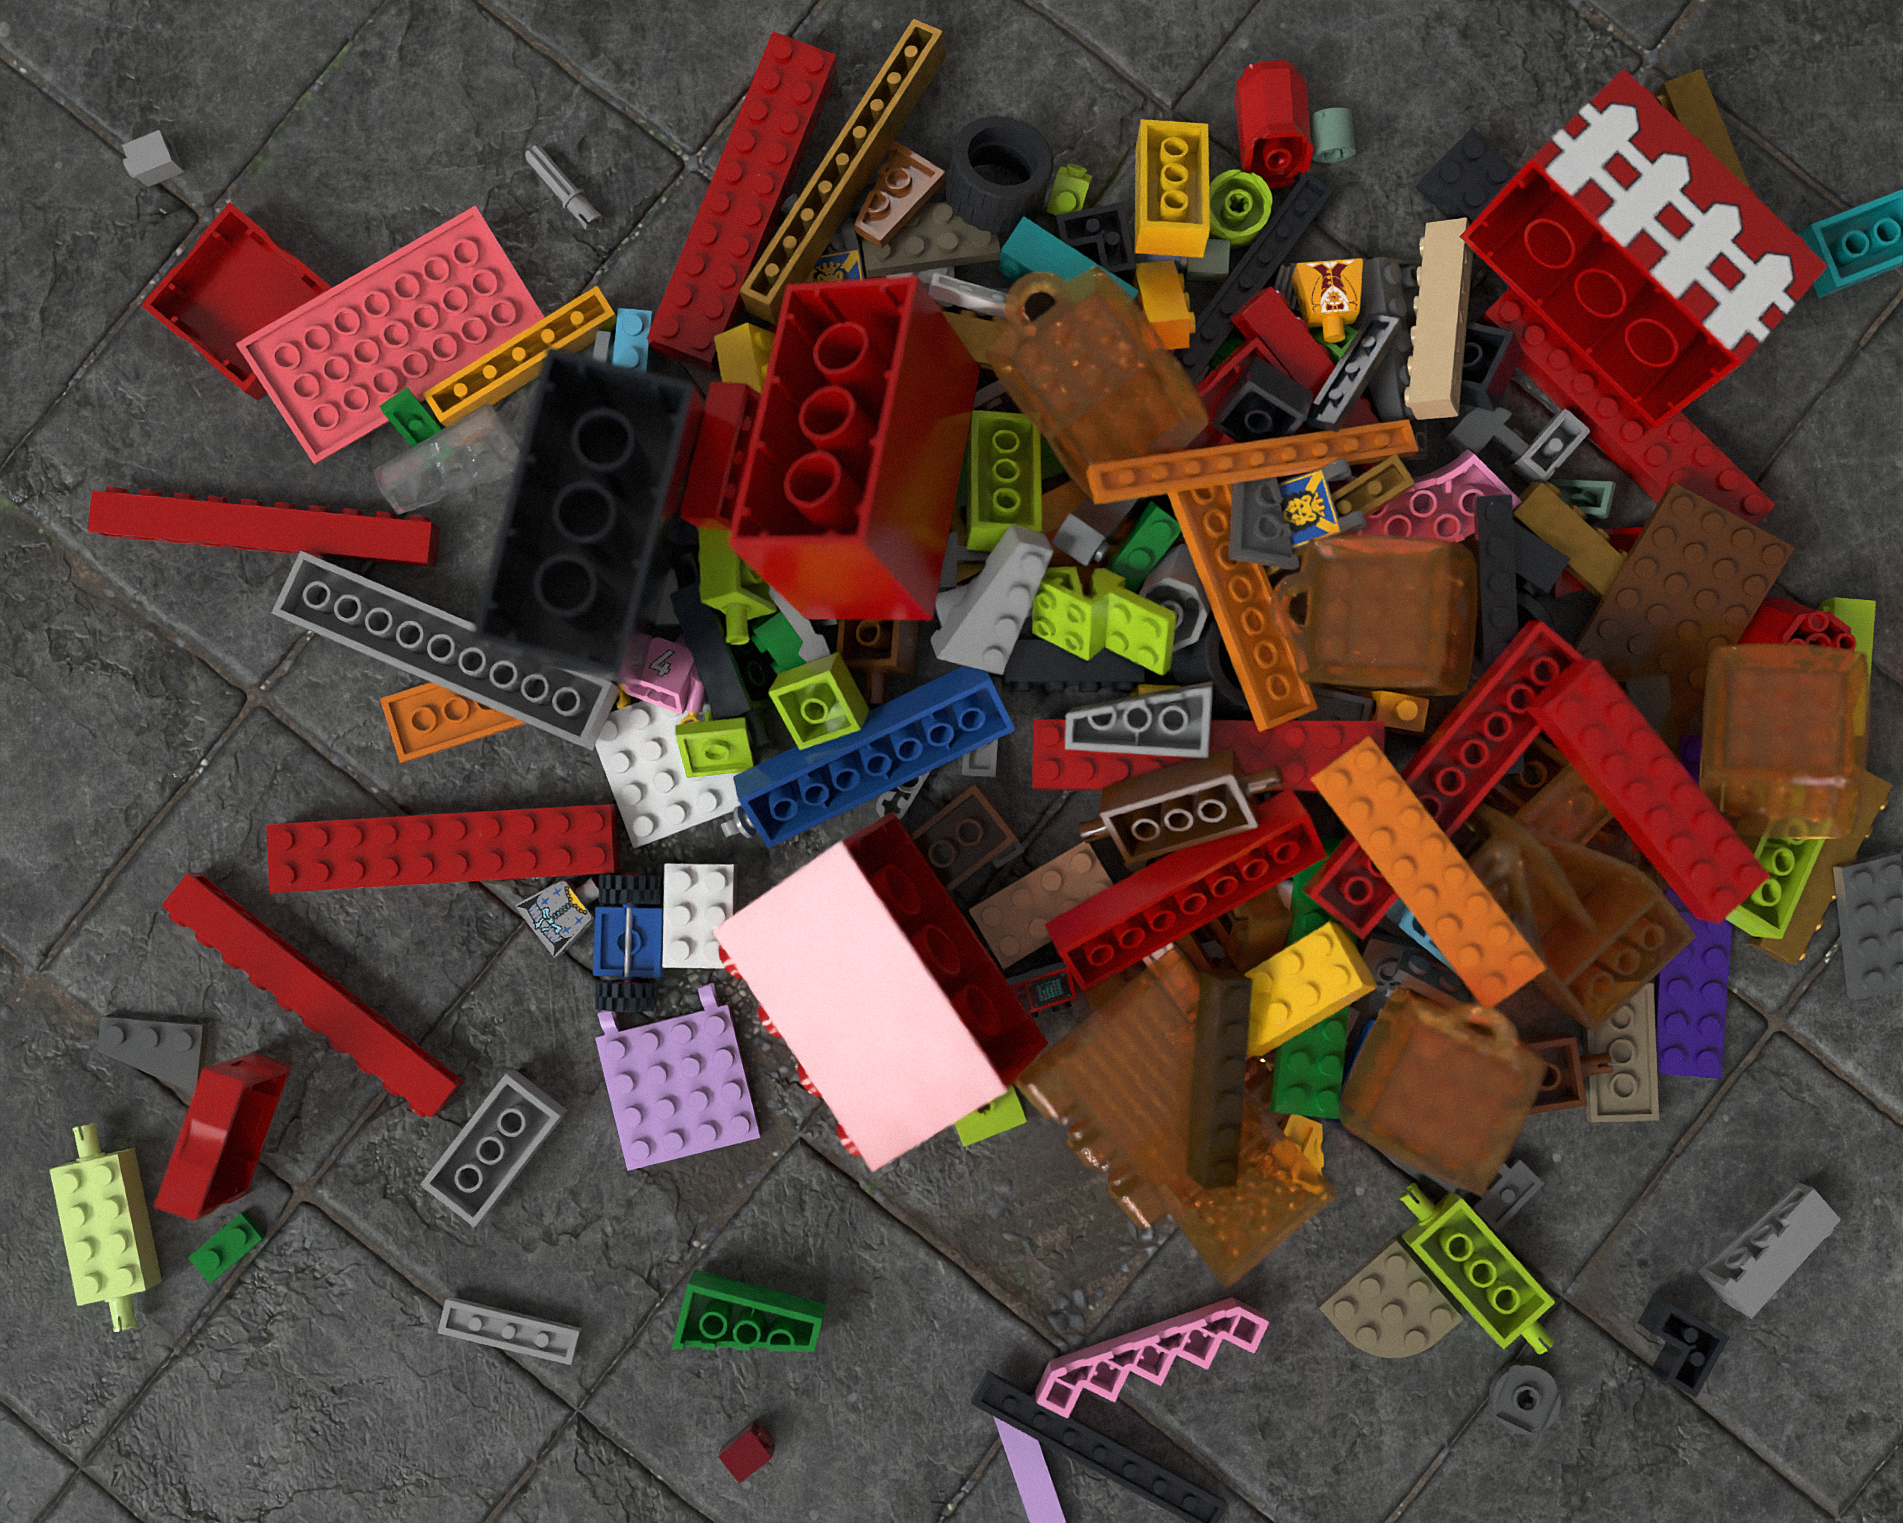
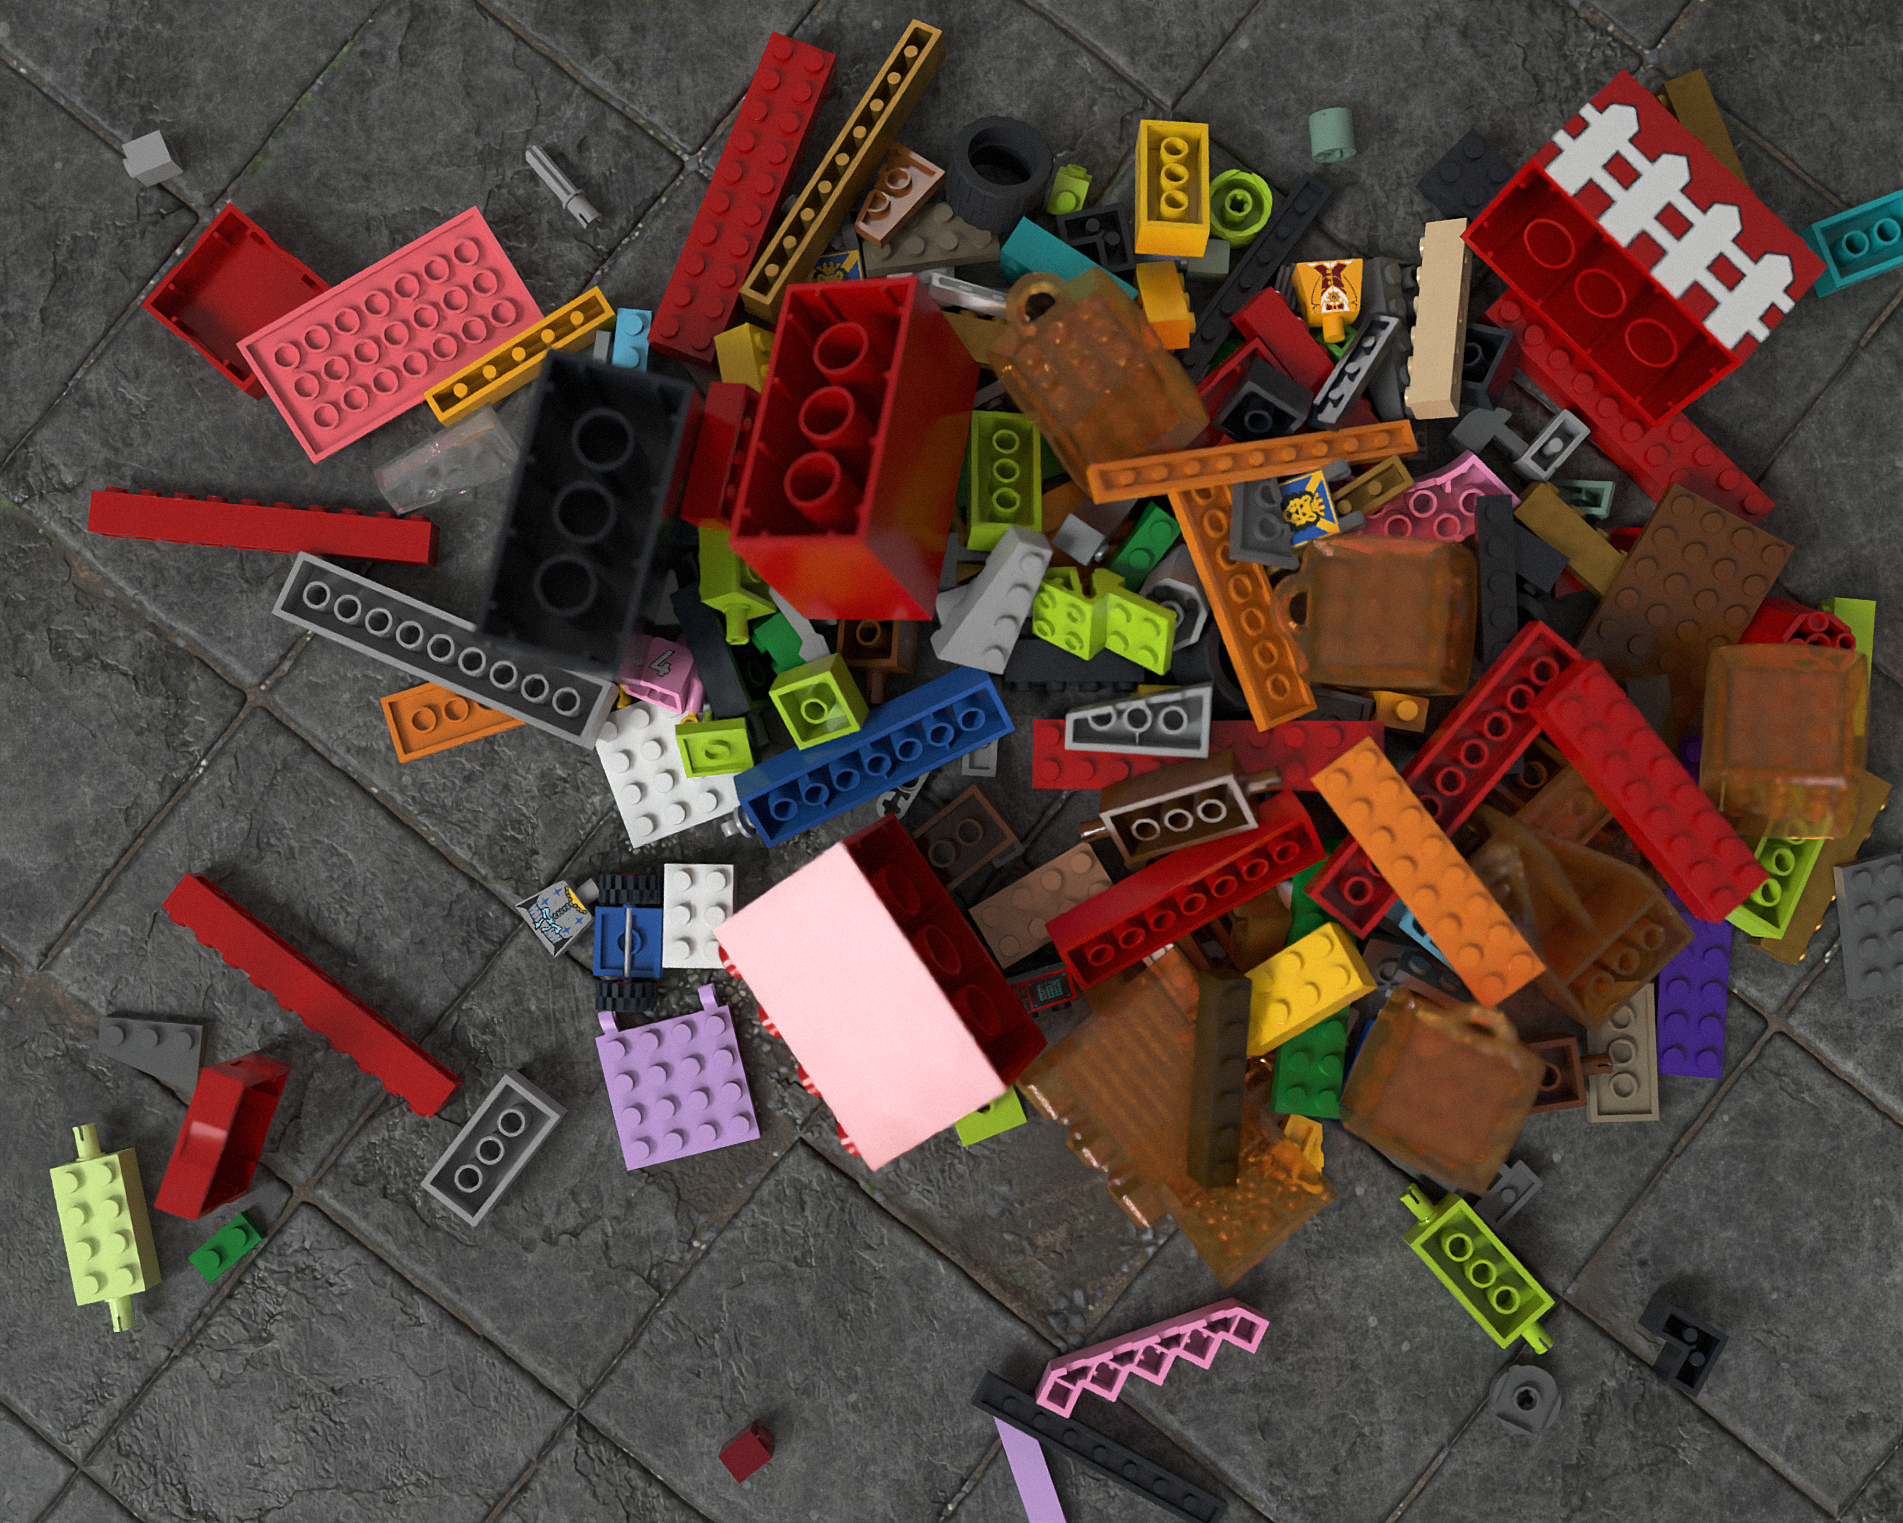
red brick [266,804,621,893] -> none
green plate [379,387,447,455] -> none
light grey plate [437,1296,582,1365] -> none
green wedge [672,1270,827,1352] -> none
red brick [1234,60,1314,188] -> none
dark tan plate [1316,1238,1463,1358] -> none
light grey wedge [1697,1182,1841,1319] -> none

